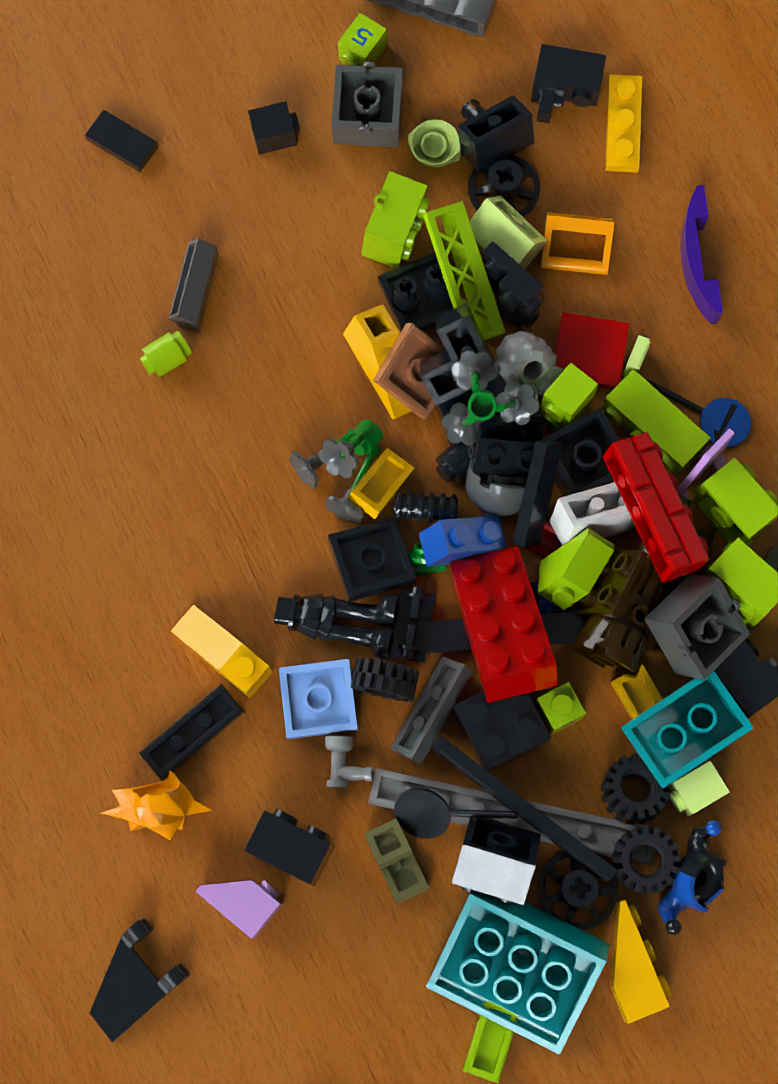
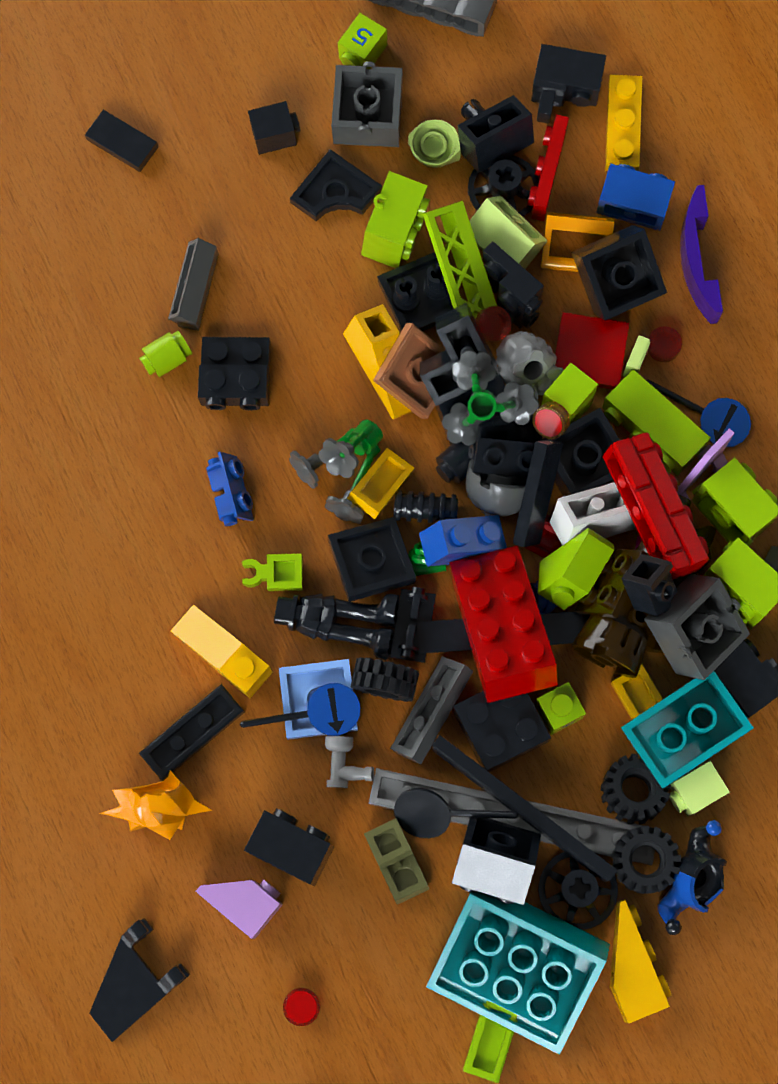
none -> black plate [198,337,271,411]
none -> blue hinge [206,451,254,526]
none -> blue piece [240,683,360,736]
none -> lime plate [242,553,303,591]
none -> red tile [283,988,320,1026]
none -> black tile [290,149,382,221]
none -> clear red tile [475,306,511,342]
none -> red plate [527,114,569,221]
none -> tile [533,402,570,439]
none -> black brick [571,225,667,320]
none -> blue brick [596,163,675,231]
none -> black brick [621,554,678,616]
none -> clear red tile [648,326,682,362]

